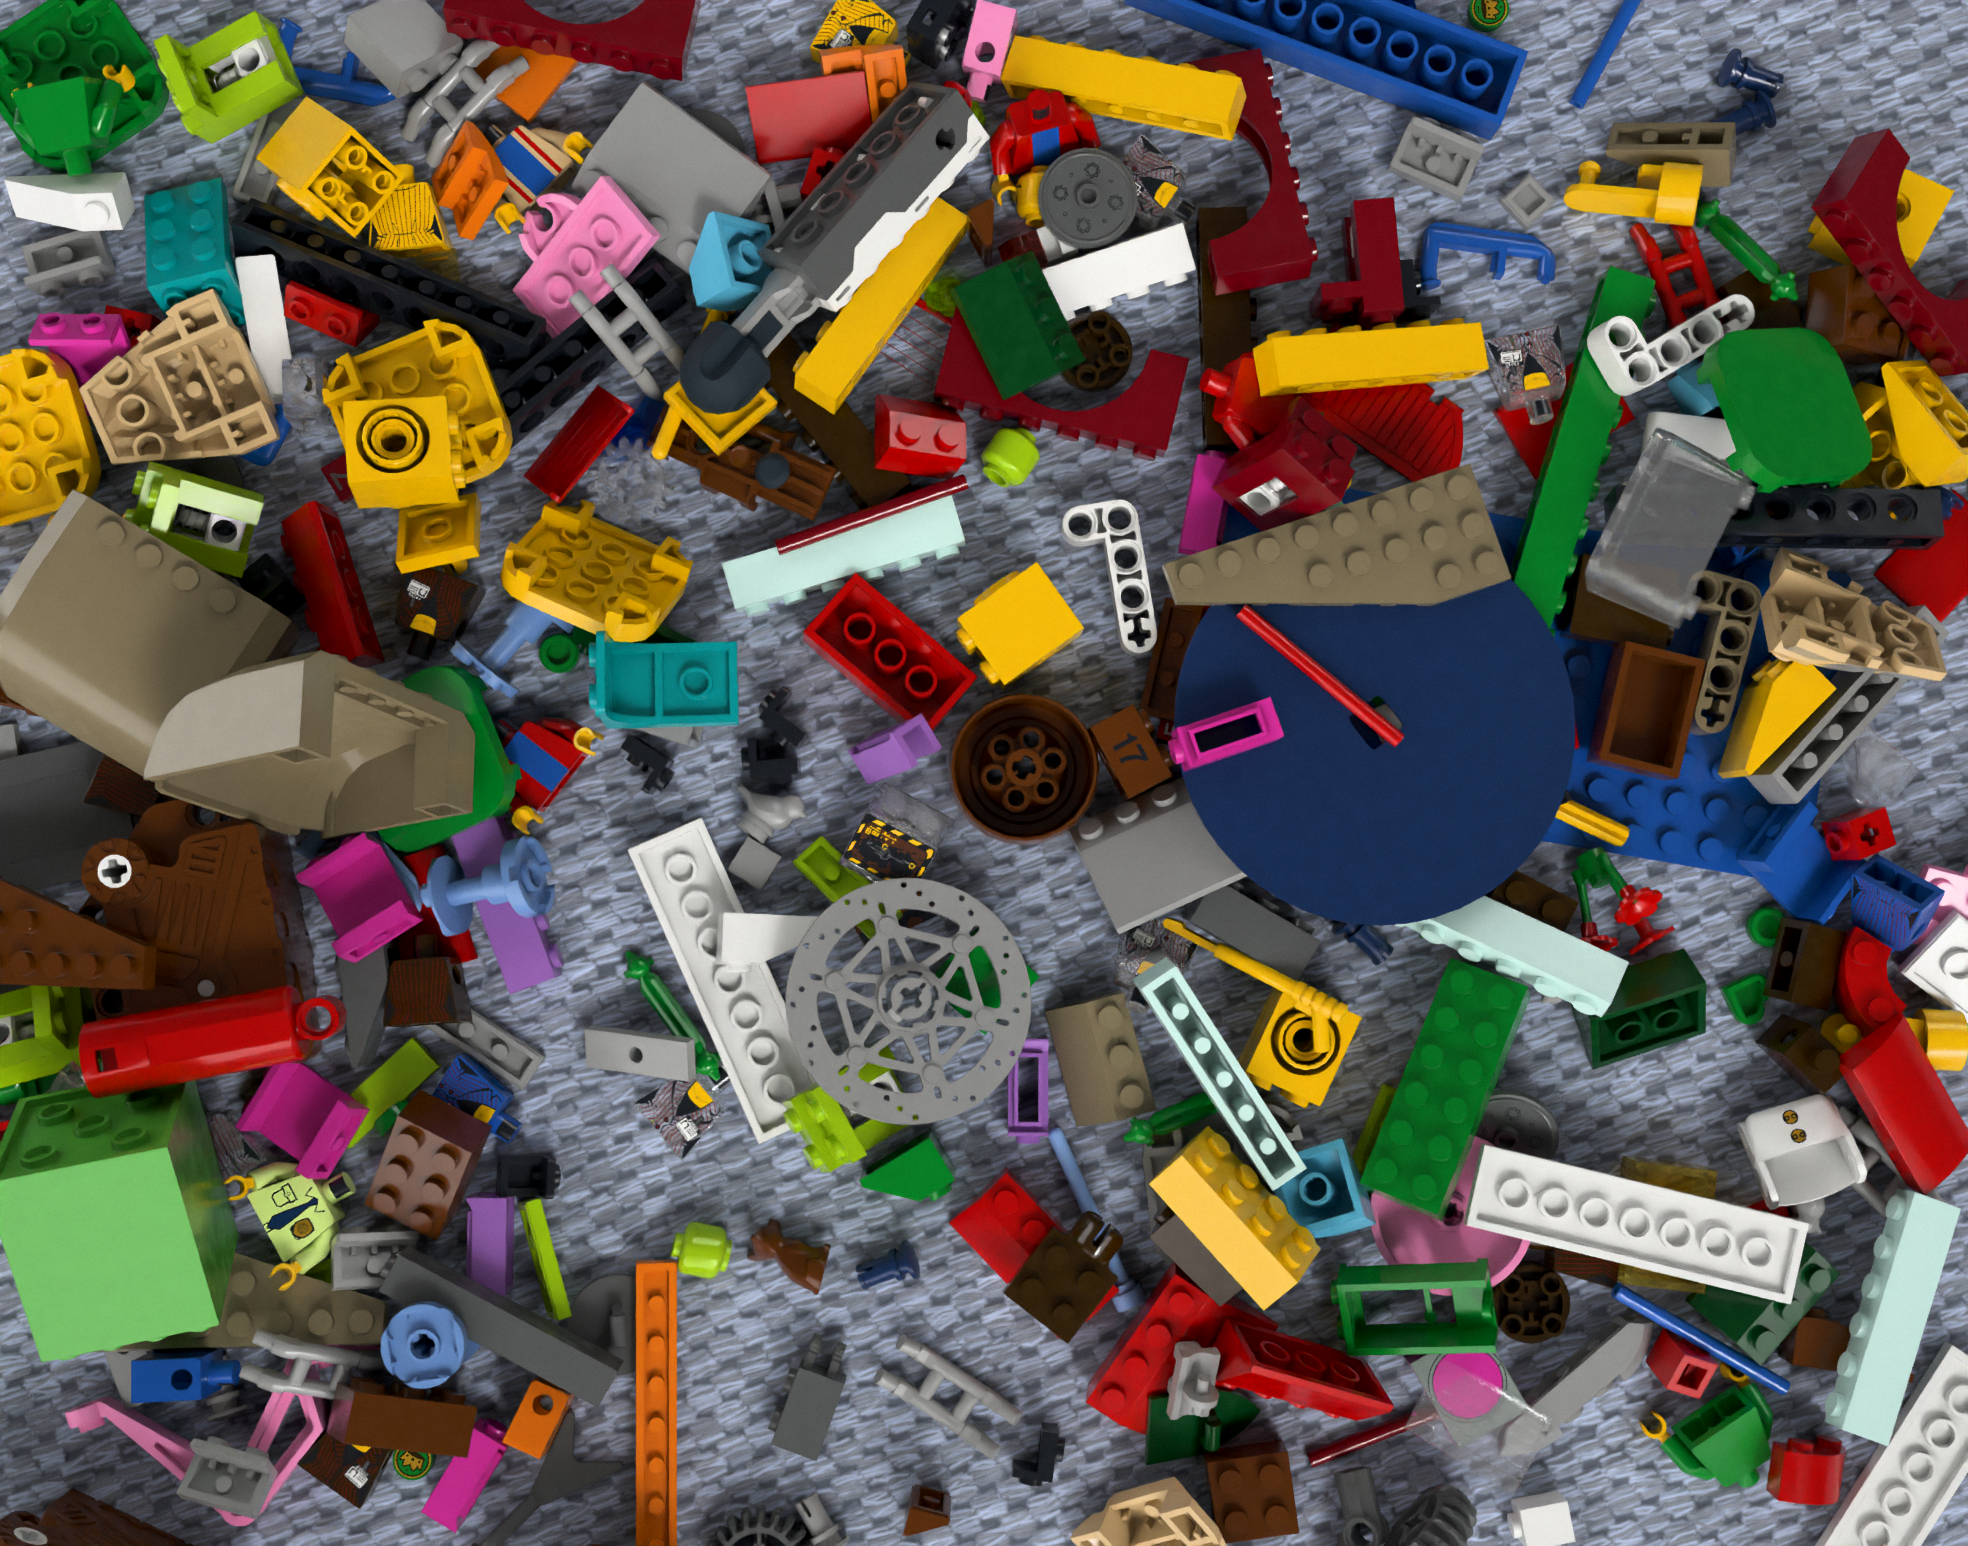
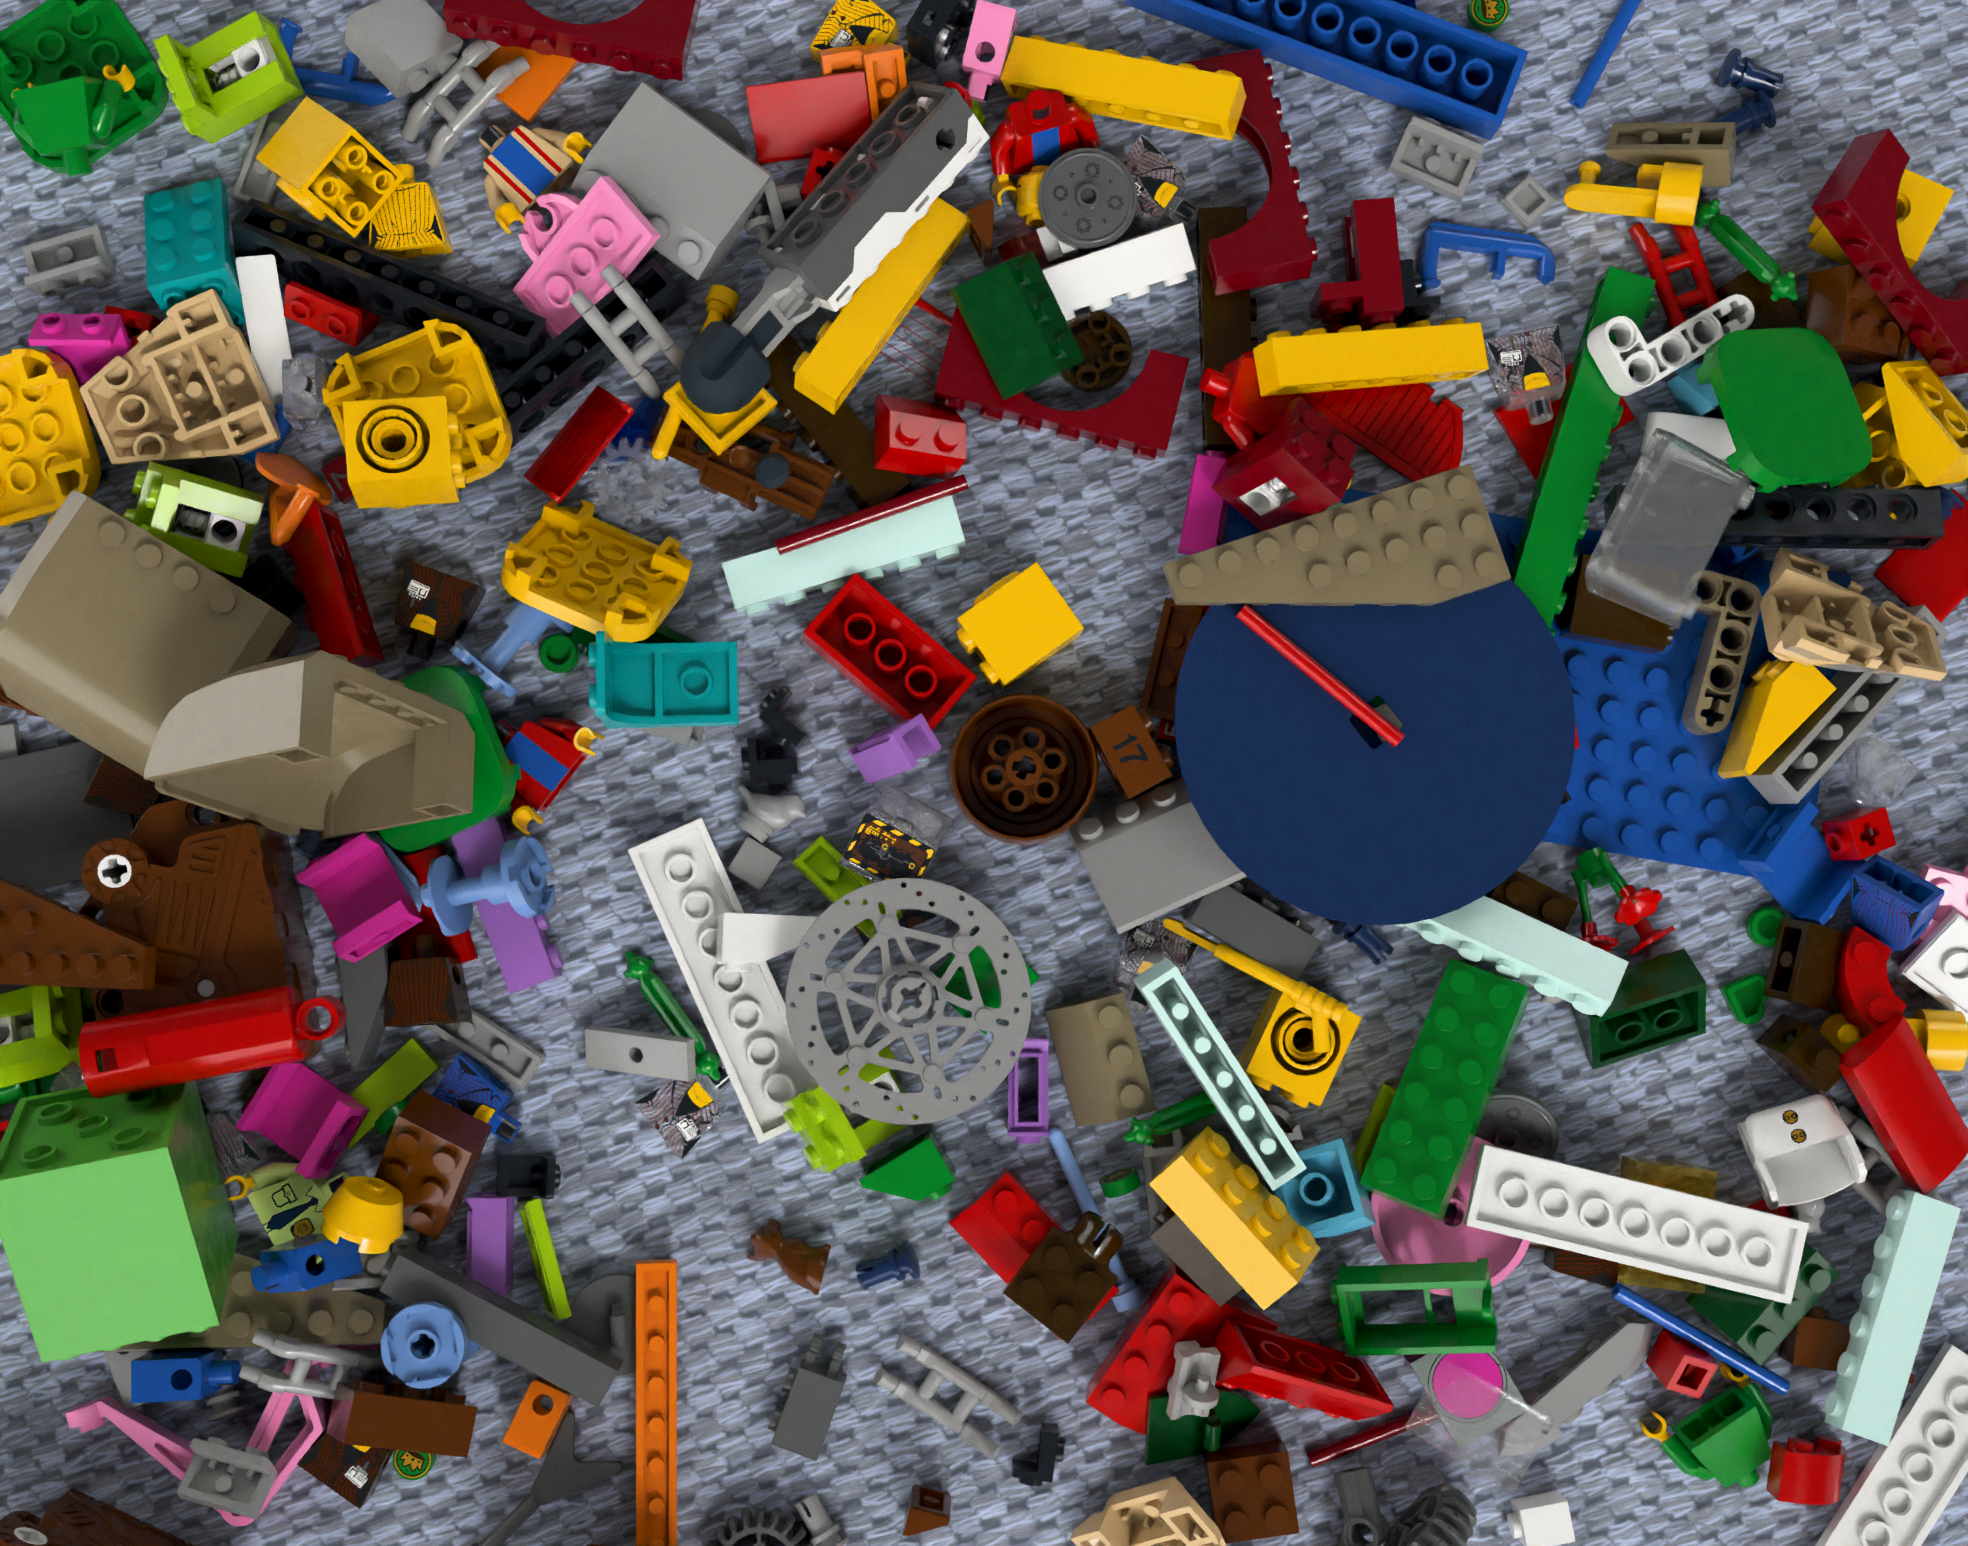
white slope [4,172,135,231] -> none
yellow tile [395,492,481,576] -> none
clear yellow tile [416,248,461,283] -> none
dark pink window [421,1418,509,1533] -> none
orange slope [431,120,509,241] -> none
black bracket [620,734,675,795] -> none
lime head [670,1221,732,1279] -> none
medium azure slope [689,211,772,312] -> none
clear neon green piece [924,276,962,317] -> none
lime head [981,427,1040,488] -> none
white beam [1061,500,1157,656] -> none
dark pink window [1168,697,1284,772] -> none
dark brown tile [1492,1261,1570,1344] -> none
yellow axle [1555,800,1630,846] -> none
reddish brown piece [1586,641,1706,780] -> none
none -> blue torso [251,1233,363,1293]
none -> orange piece [255,452,332,546]
none -> yellow cone [320,1176,404,1254]
none -> green tile [1099,1167,1141,1198]

